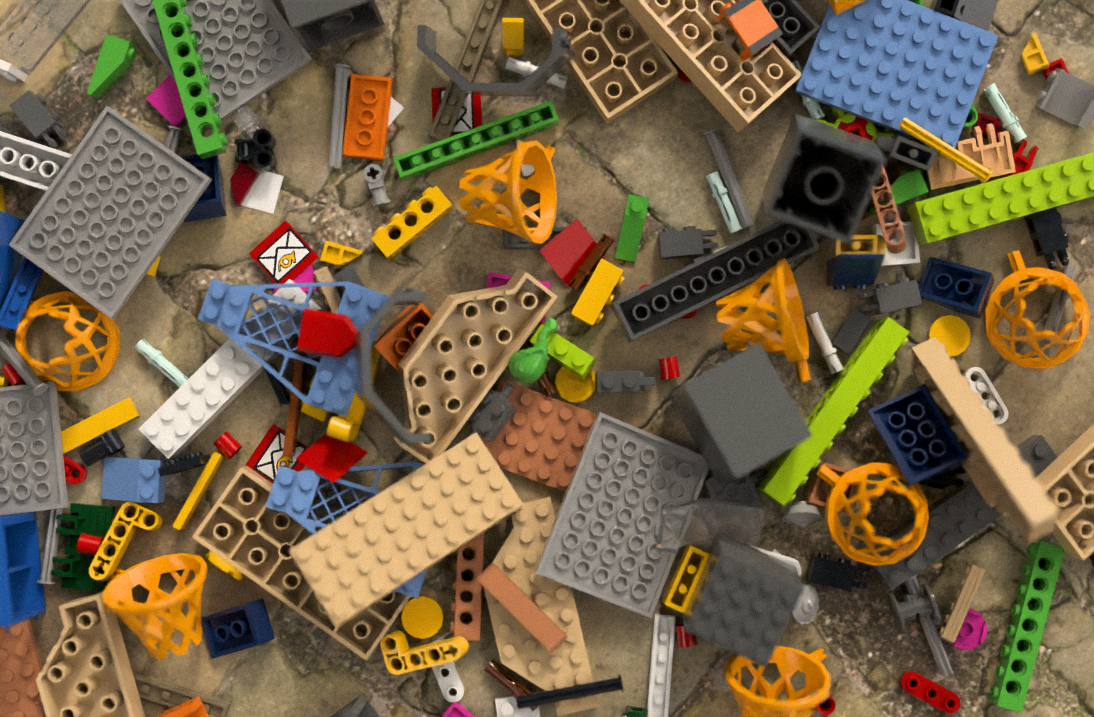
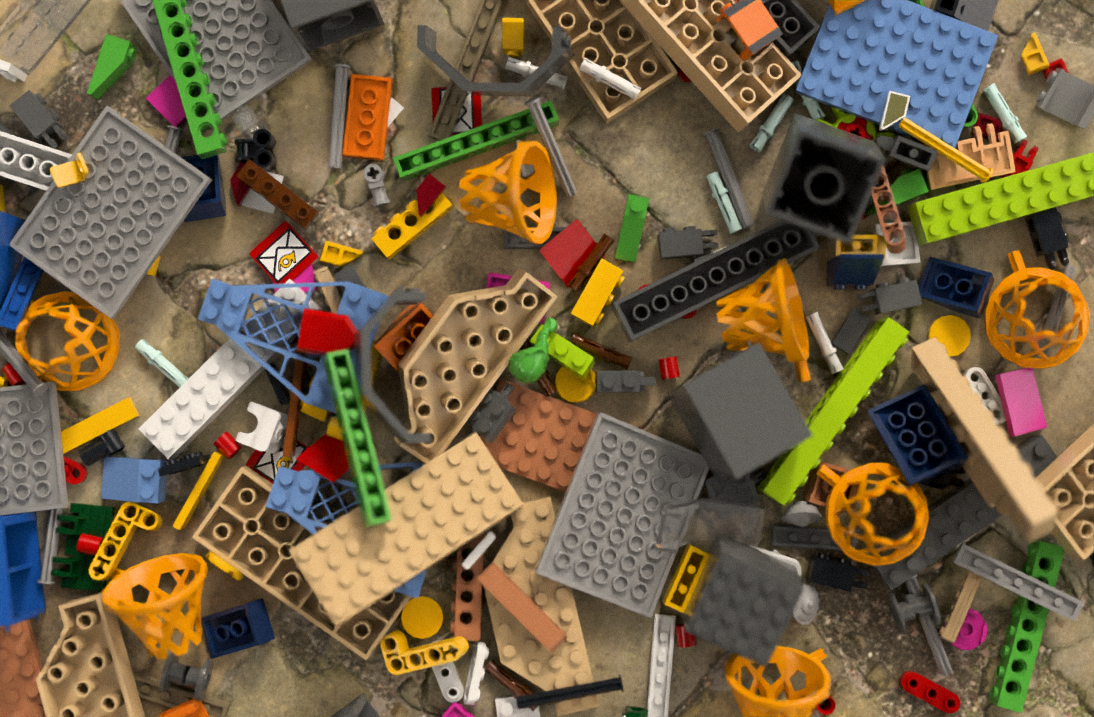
none -> yellow bracket [50,153,88,188]
none -> dark grey hose [160,652,213,701]
none -> white piece [235,402,288,454]
none -> reddish brown brick [236,159,319,231]
none -> bright green brick [323,349,392,529]
none -> dark red tile [416,173,446,218]
none -> white tile [461,530,496,569]
none -> white plate [463,641,489,706]
none -> light grey axle [524,96,577,197]
none -> reddish brown pin [571,333,633,369]
none -> white pin [579,58,641,100]
none -> light aqua pin [749,94,794,153]
none -> dark grey tile [771,524,857,551]
none -> olive tile [879,91,910,131]
none -> light grey plate [952,543,1084,622]
none -> dark pink tile [995,368,1047,437]

